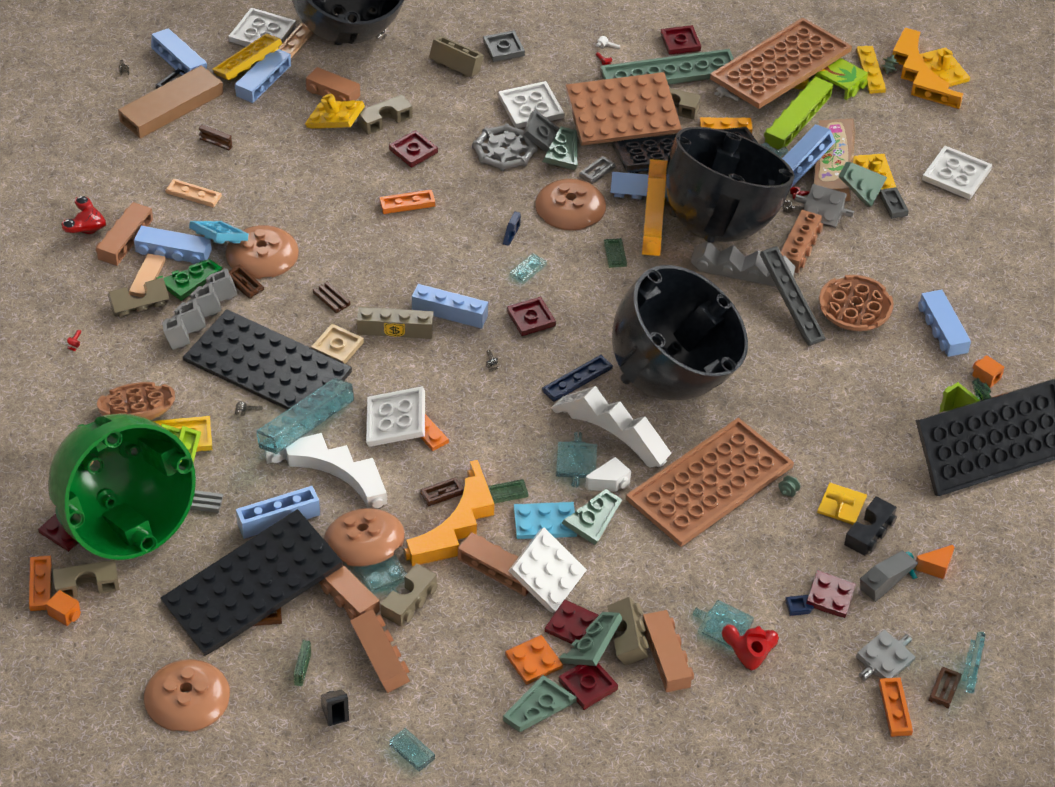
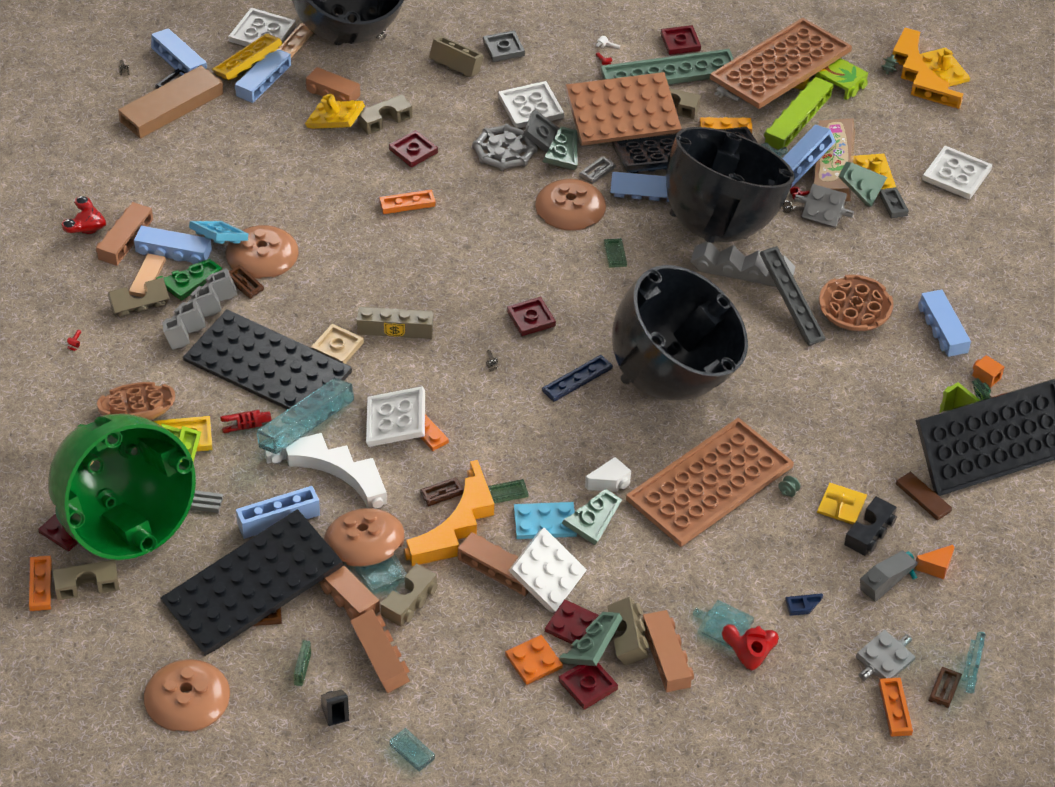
orange brick [46,590,81,626] -> none
light nougat tile [165,179,222,208] -> none
reddish brown tile [199,124,233,150] -> none
clear smoke hand [235,401,263,416] -> none
reddish brown tile [313,281,351,313] -> none
light blue brick [412,284,488,328] -> none
dark blue tile [503,211,521,246] -> none
sand green wing [503,675,577,732] -> none
clear light blue plate [510,253,547,284] -> none
white arch [551,386,671,468] -> none
clear light blue plate [556,432,597,488] -> none
light orange arch [642,159,668,256] -> none
nougat brick [781,210,824,273] -> none
plate [806,570,856,618] -> none
yellow plate [856,46,886,94] -> none
none -> red hinge [220,410,272,433]
none -> reddish brown tile [896,471,952,521]

